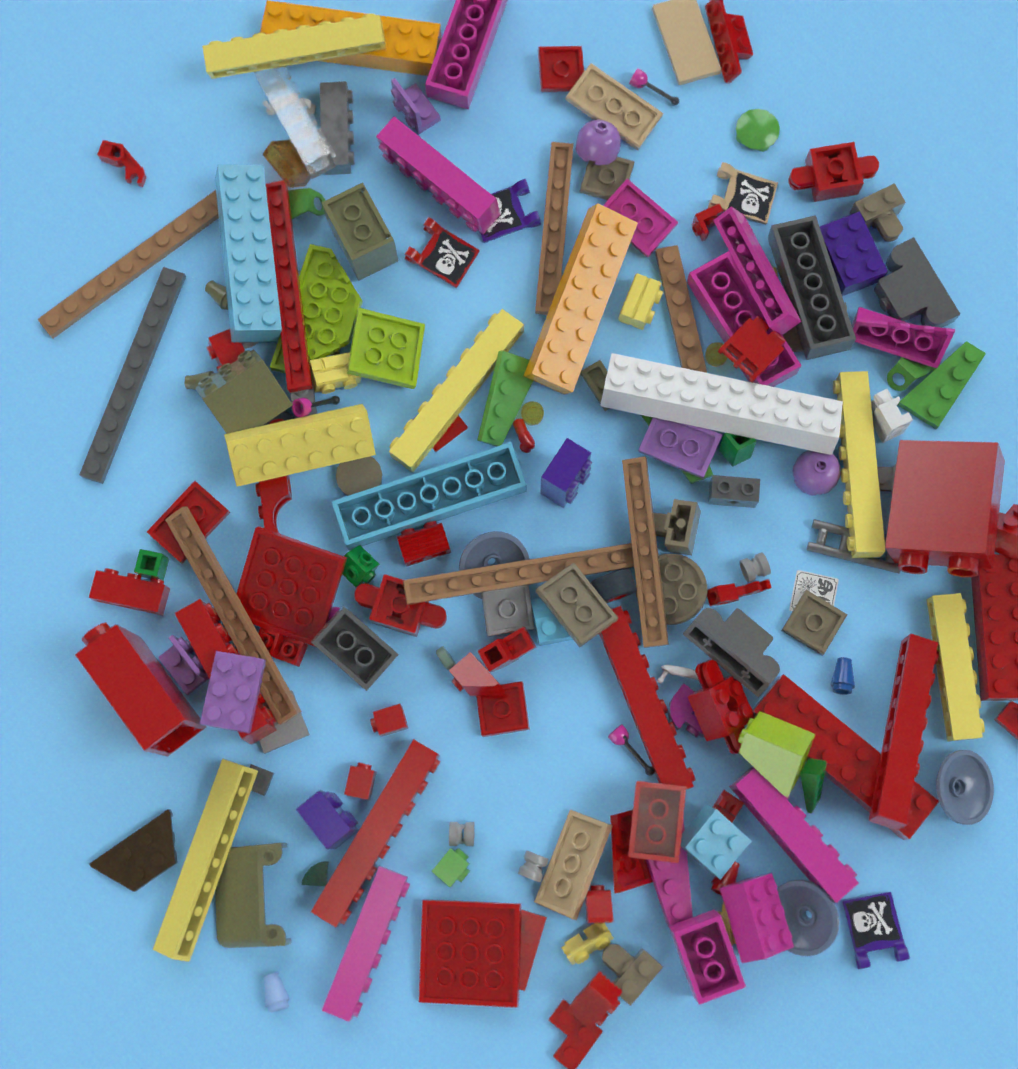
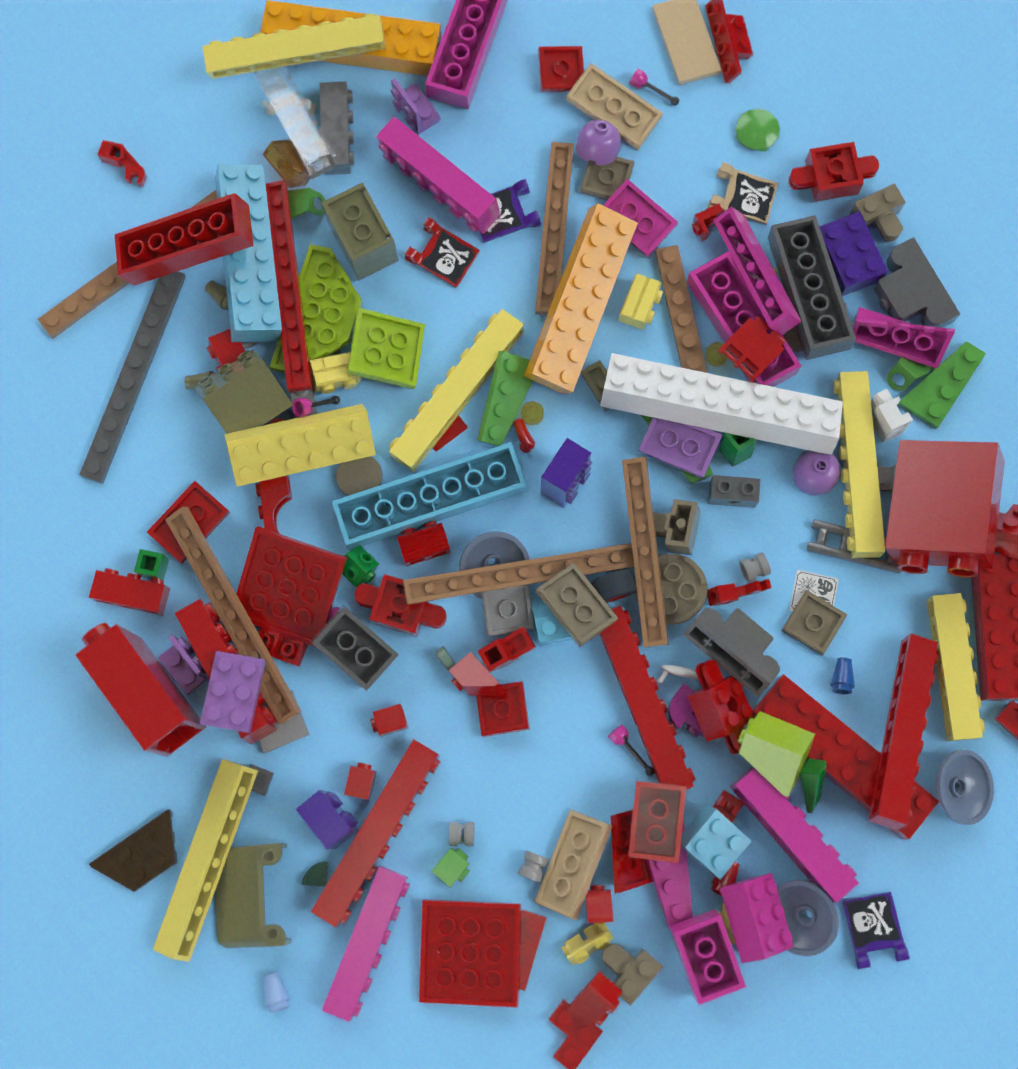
none -> red brick [114,193,254,286]

